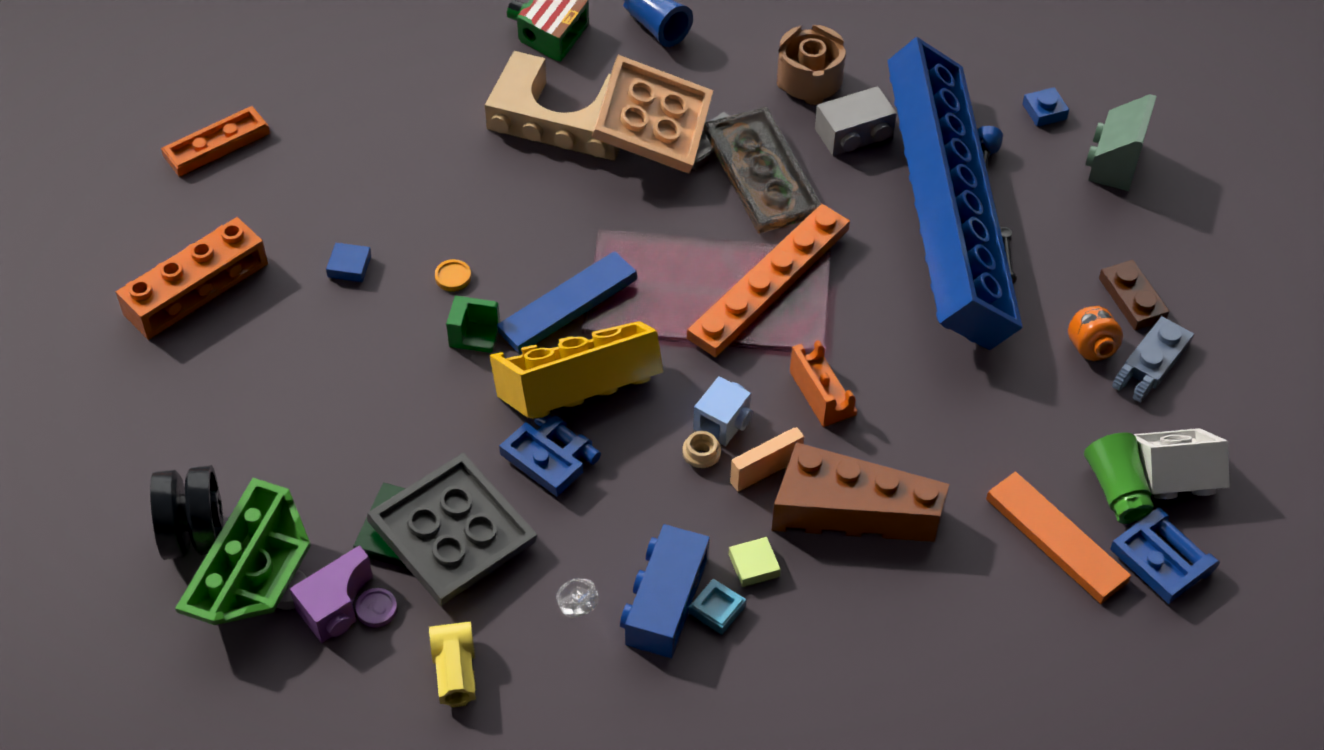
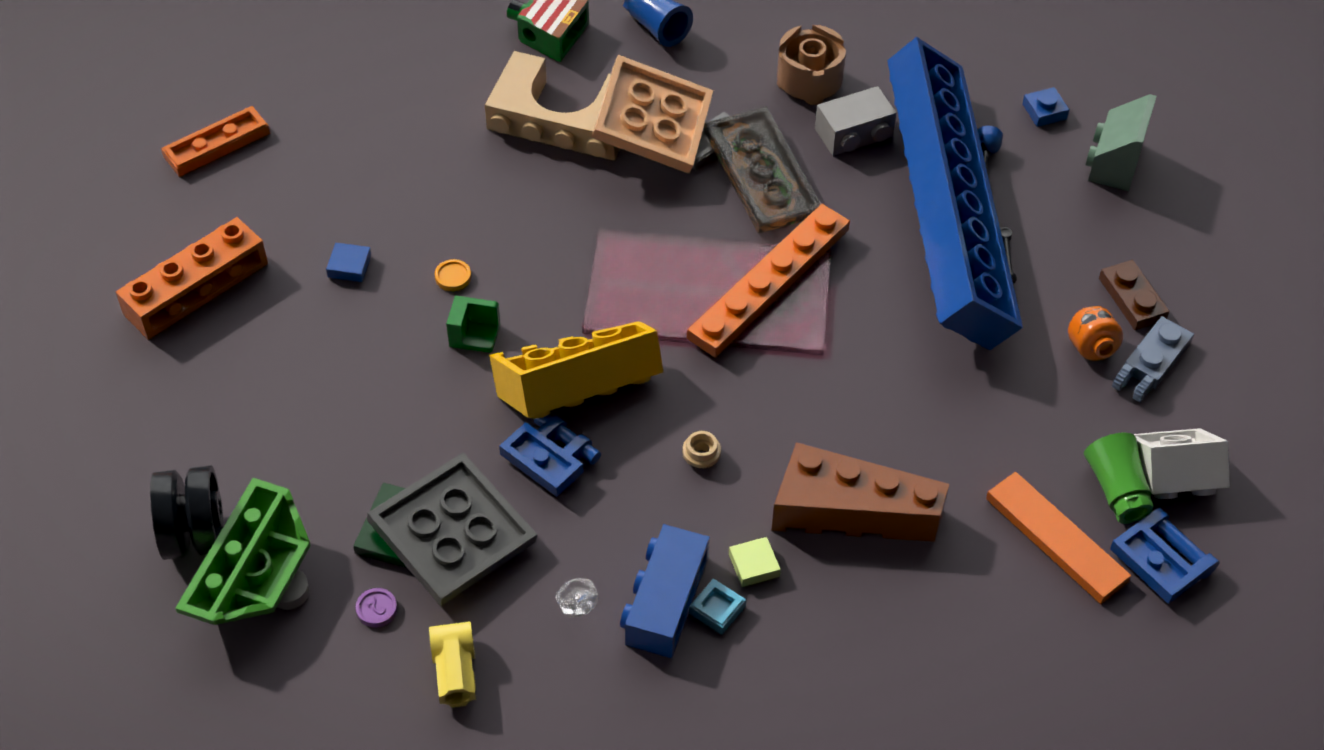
medium lavender arch [290,545,373,643] -> none
blue tile [497,251,638,354] -> none
light blue brick [693,376,753,446] -> none
light nougat tile [730,427,804,492] -> none
orange hinge [790,340,857,427] -> none

